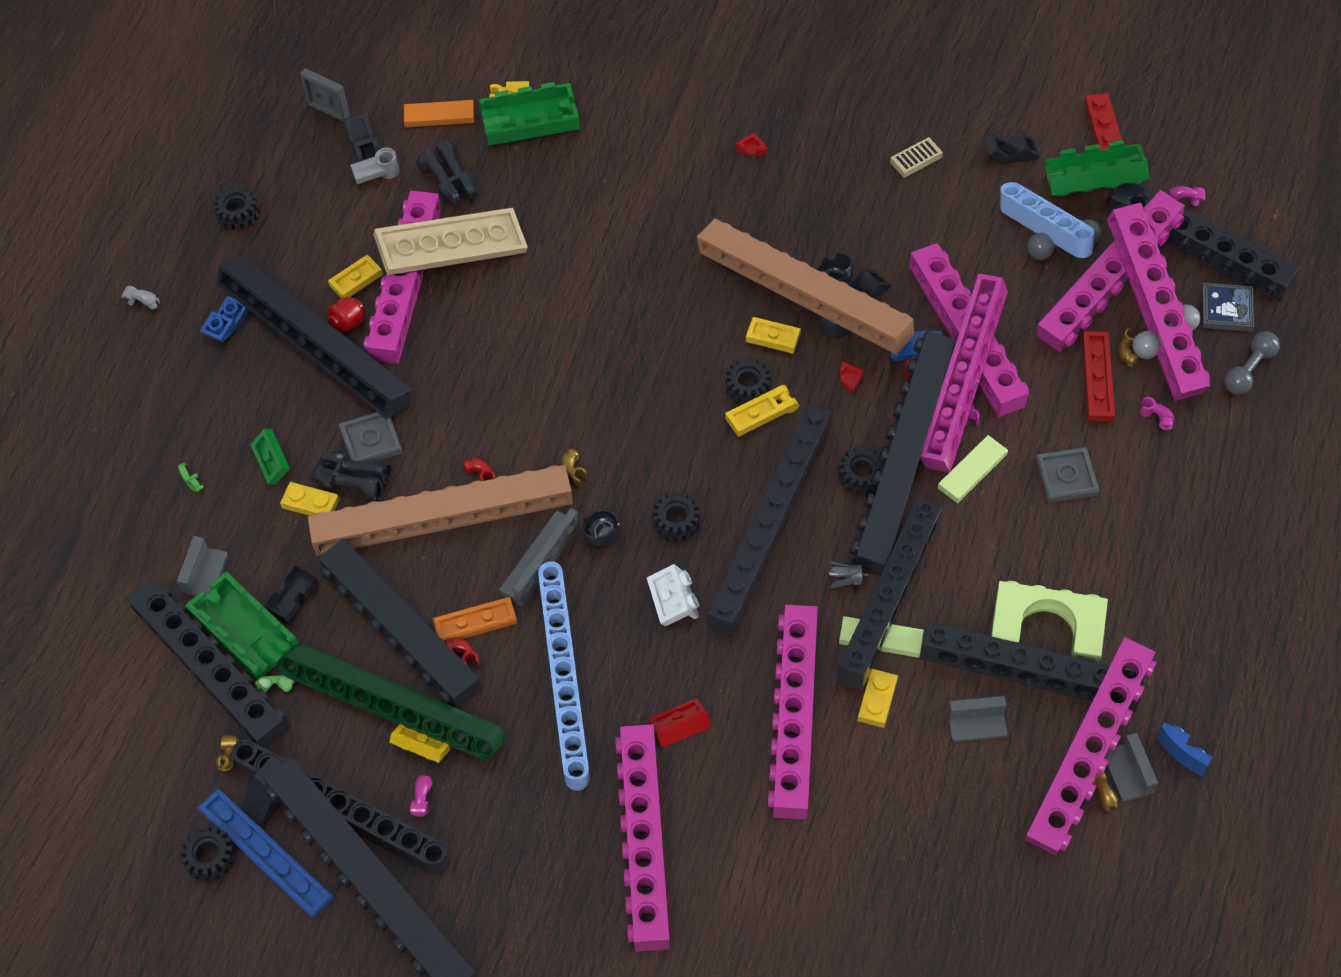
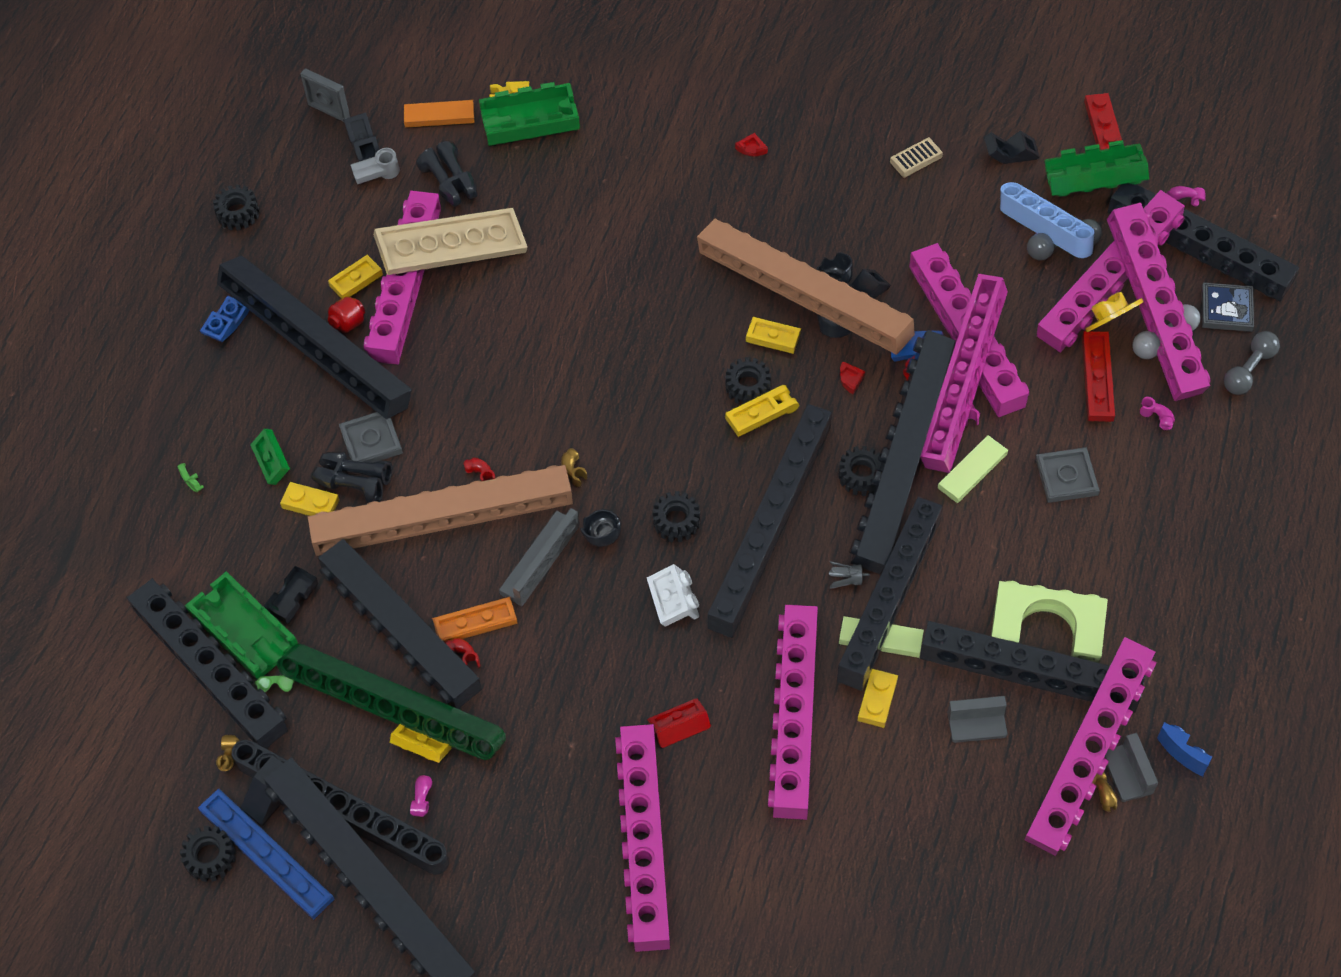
light grey arm [121,286,160,309] -> none
dark grey panel [176,536,228,596] -> none
light blue beam [538,561,590,791] -> none
pearl gold arm [1118,328,1138,367] -> none
none -> yellow piece [1085,292,1144,332]

